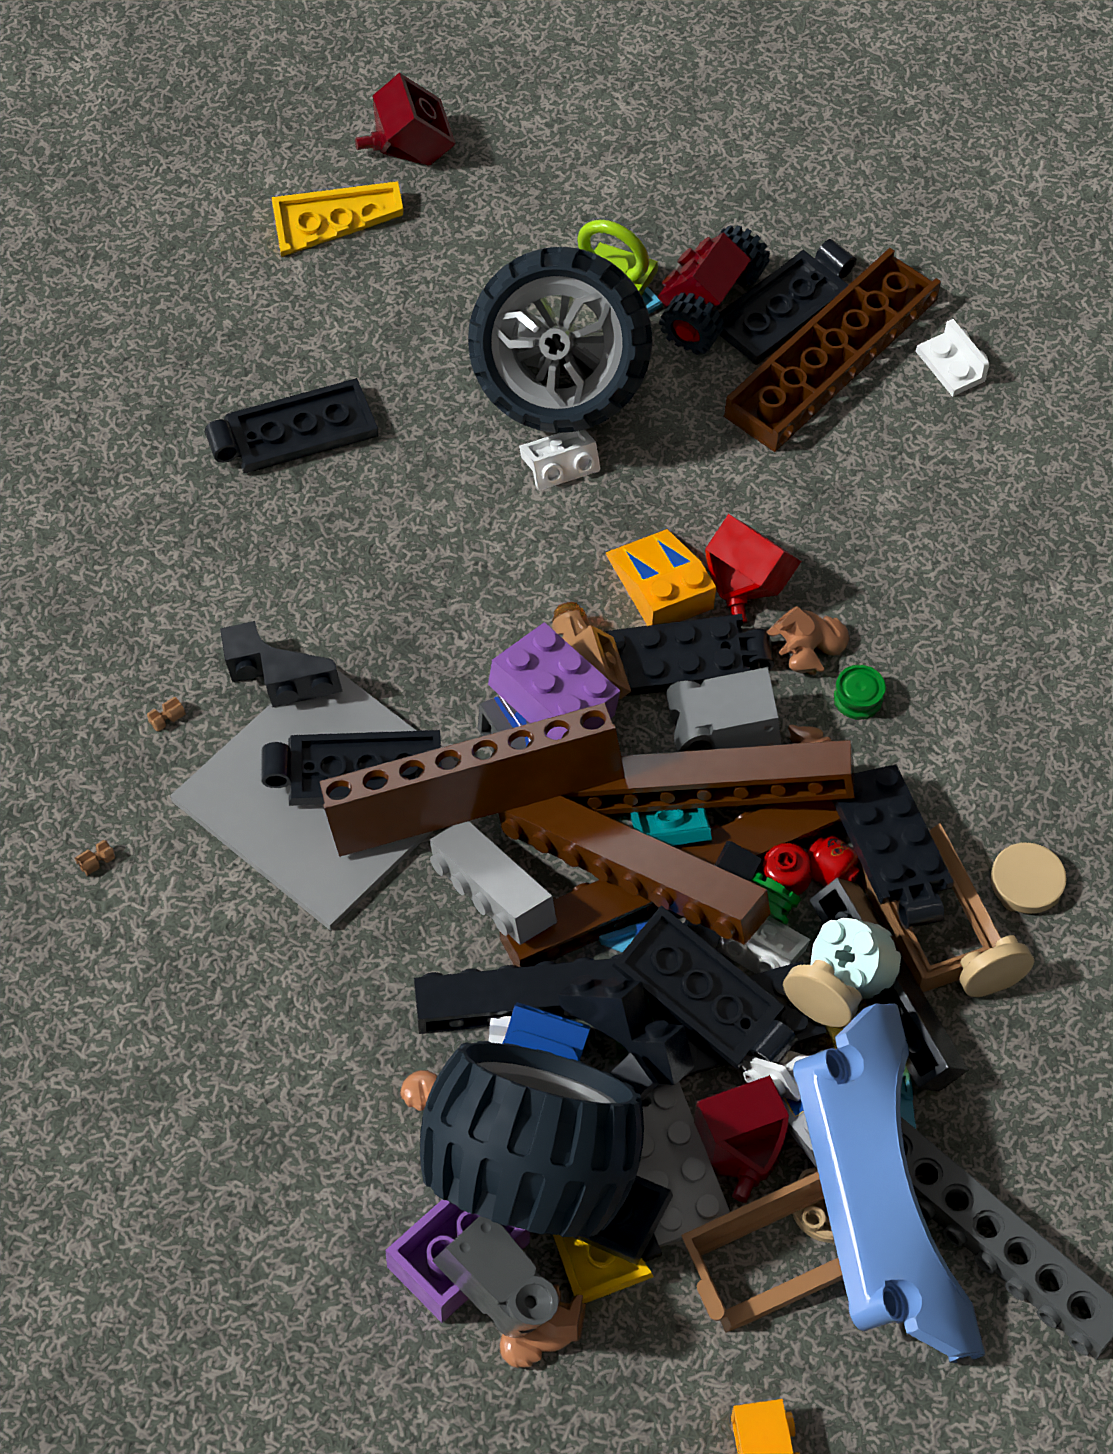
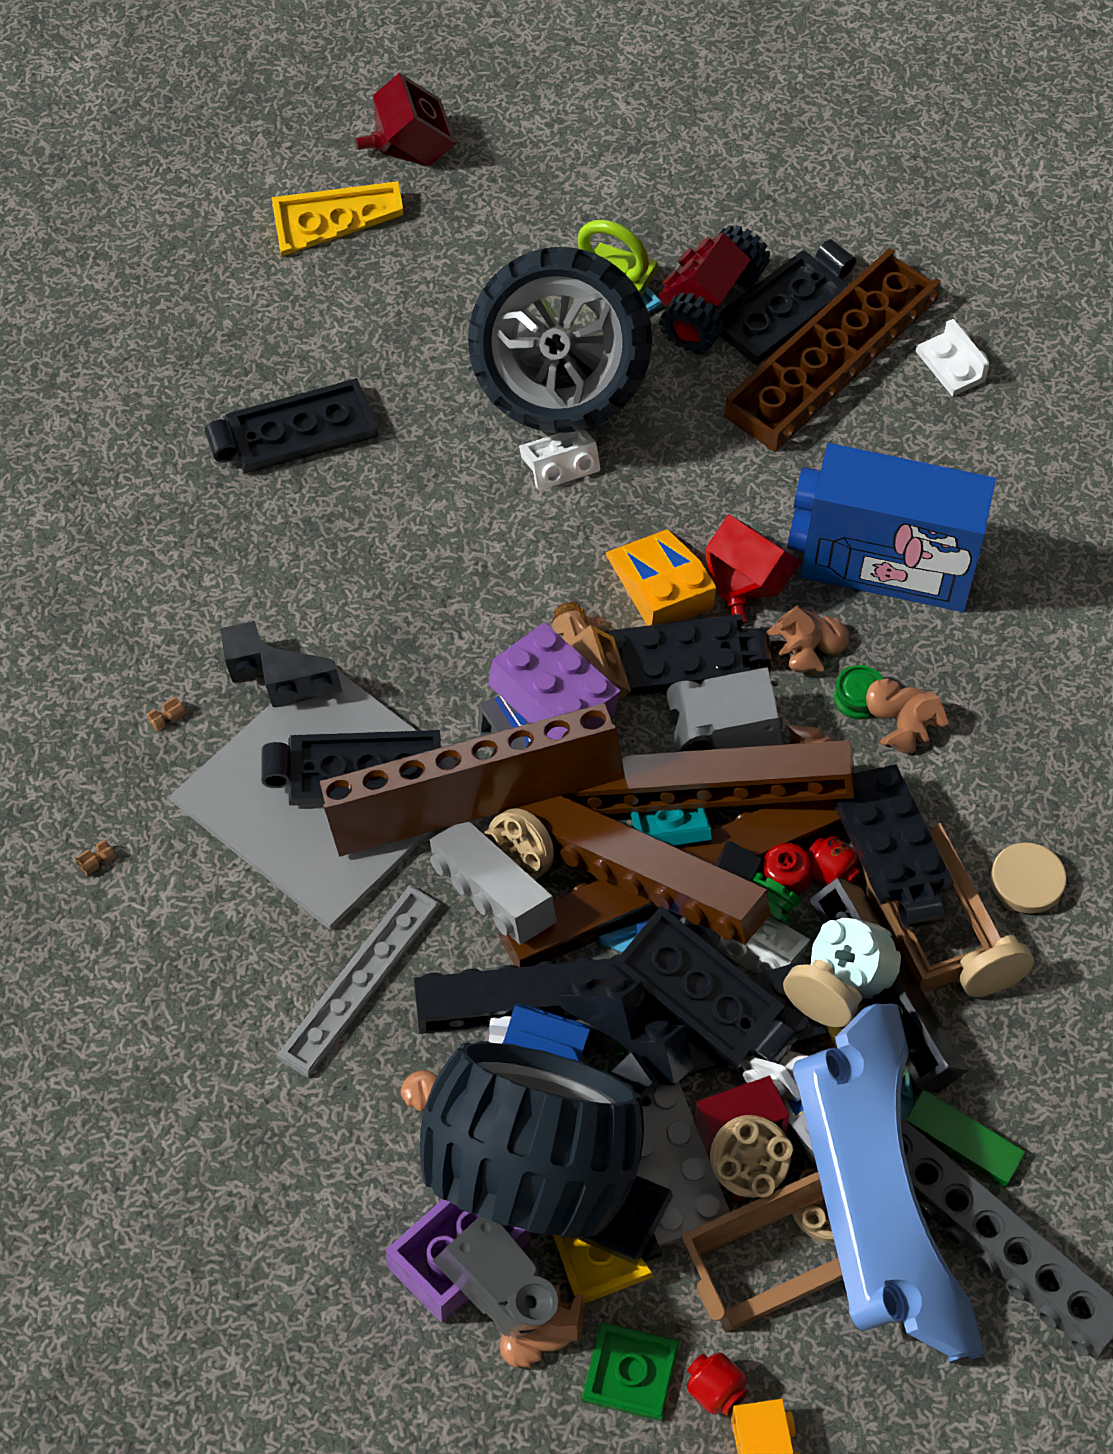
none -> light grey tile [277,885,440,1078]
none -> tan tile [483,808,554,880]
none -> green tile [581,1321,680,1422]
none -> red head [687,1352,749,1416]
none -> tan tile [710,1115,793,1198]
none -> blue brick [787,443,996,613]
none -> nougat animal [866,678,949,754]
none -> green tile [905,1089,1025,1187]

